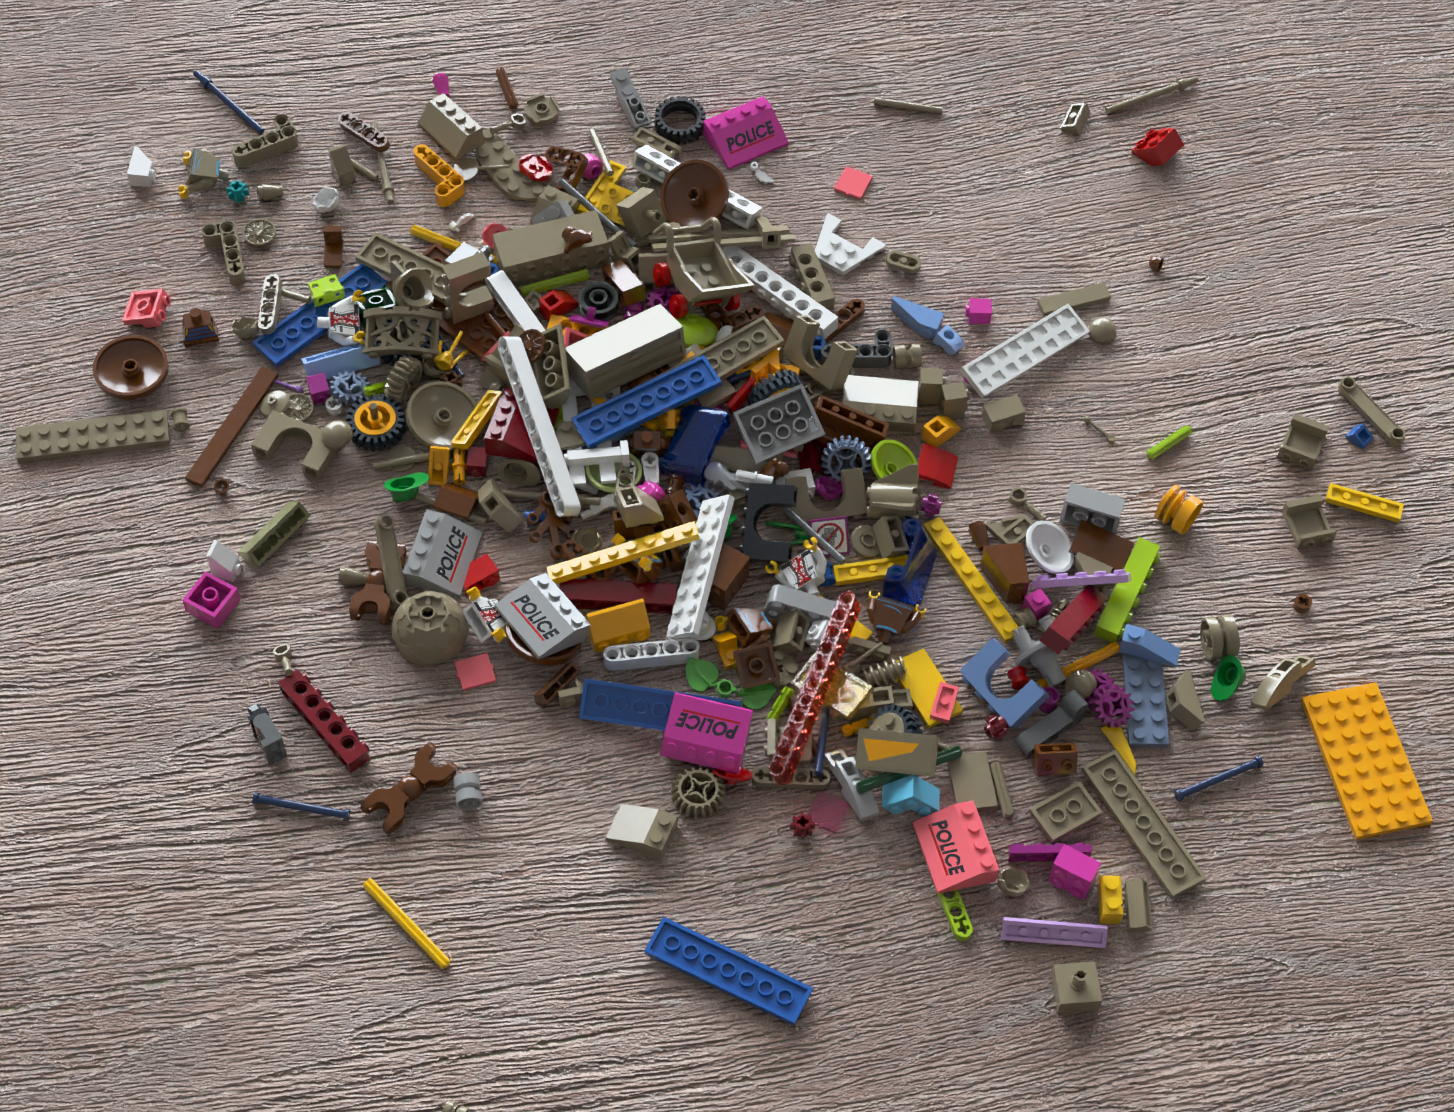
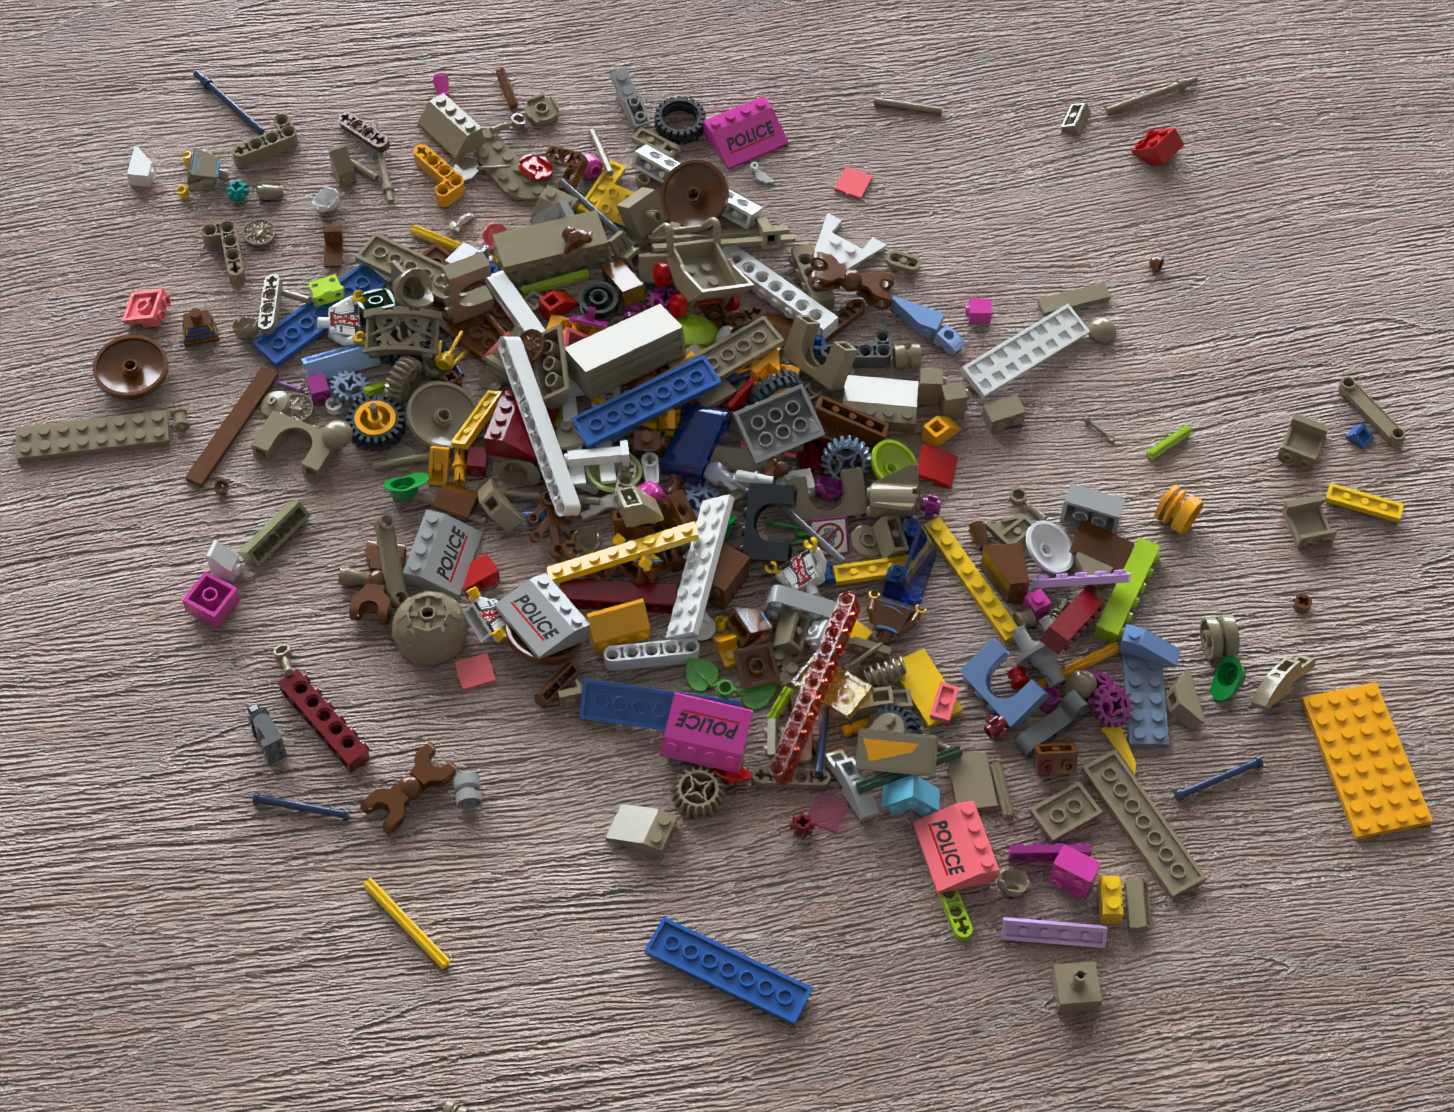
none -> reddish brown piece [808,252,894,310]

